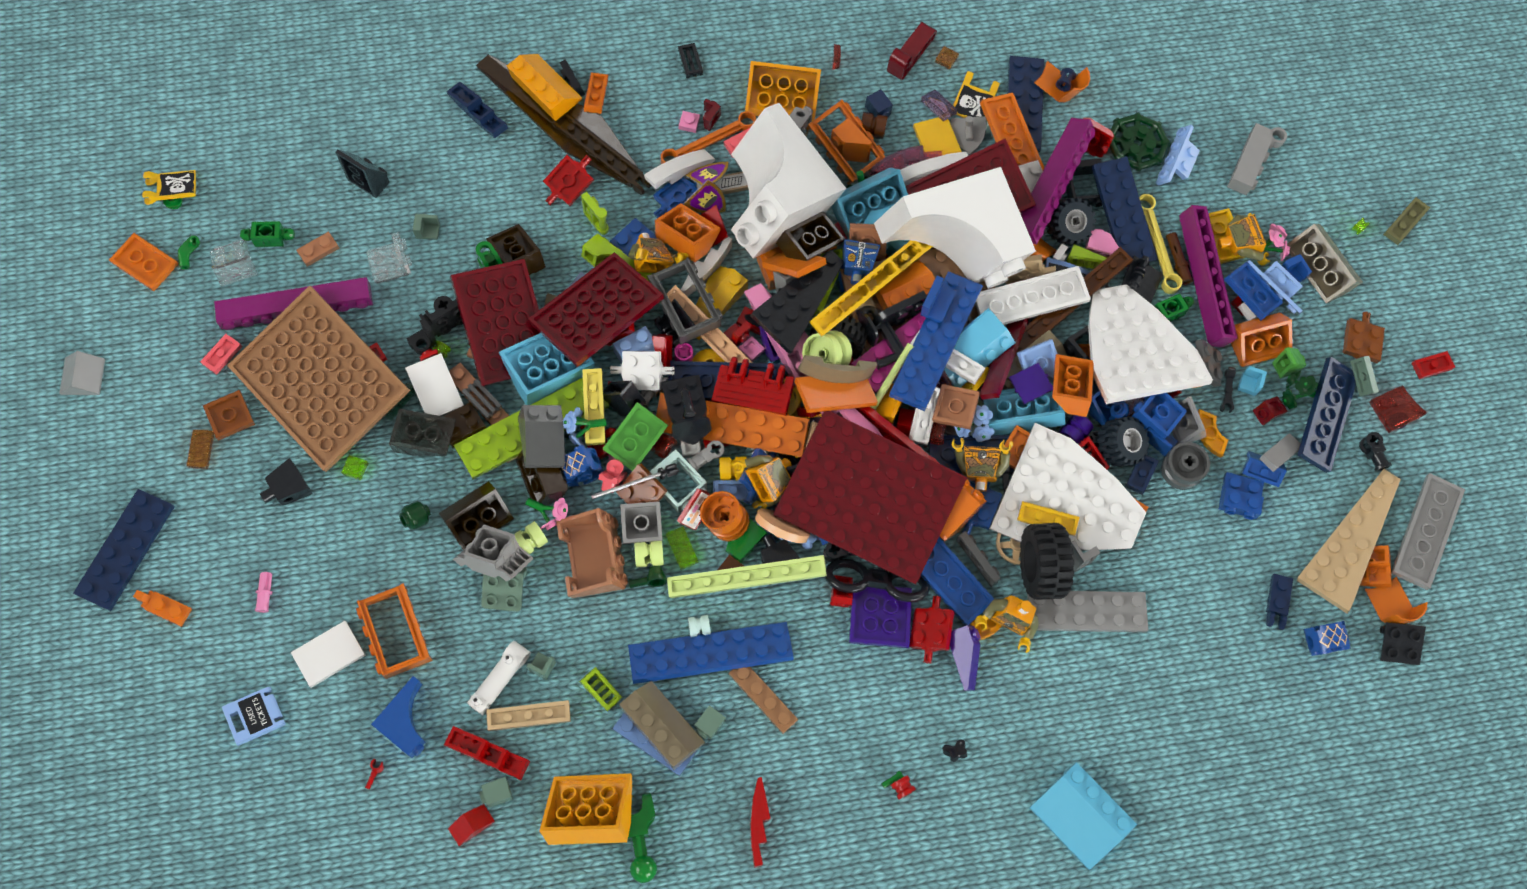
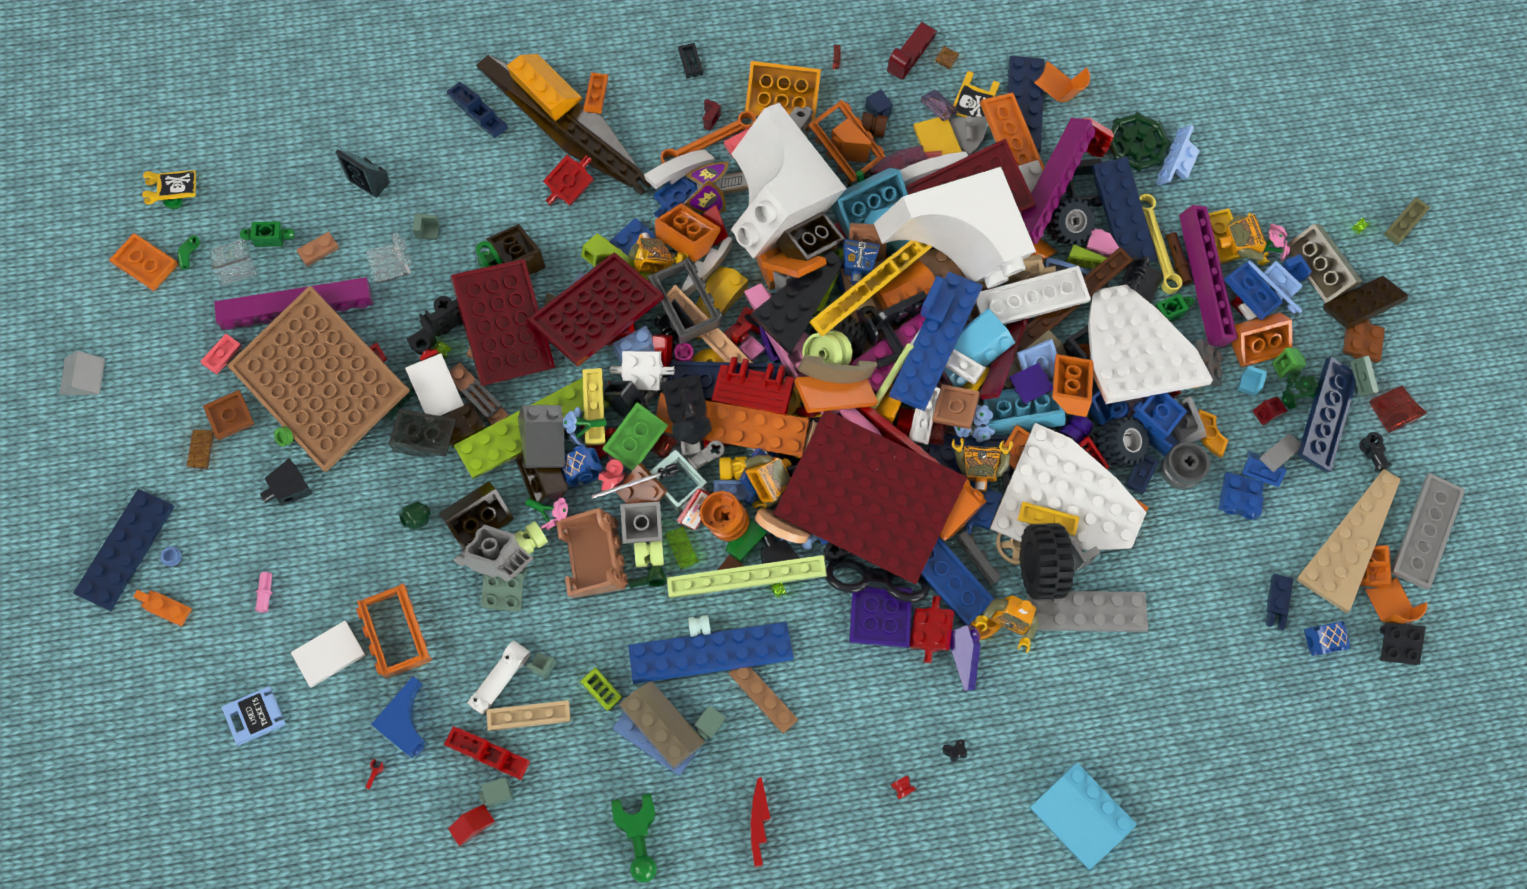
clear neon green plate [341,455,368,481] -> none
medium azure slope [499,333,595,405] -> none
light orange slope [539,773,632,845] -> none
black plate [559,59,585,97] -> none
lime plate [581,192,609,235] -> none
bright pink plate [679,111,700,133] -> none
red slope [830,575,853,608] -> none
green piece [881,771,904,789] -> none
white plate [1052,244,1068,261] -> none
dark blue bush [1056,68,1076,92] -> none
black piece [1220,367,1236,413] -> none
light grey hinge [1227,123,1287,196] -> none
red plate [1411,351,1455,380] -> none
none -> medium blue plate [160,547,182,567]
none -> bright green tile [274,426,293,447]
none -> clear neon green bush [770,583,787,599]
none -> dark brown plate [1323,275,1408,330]

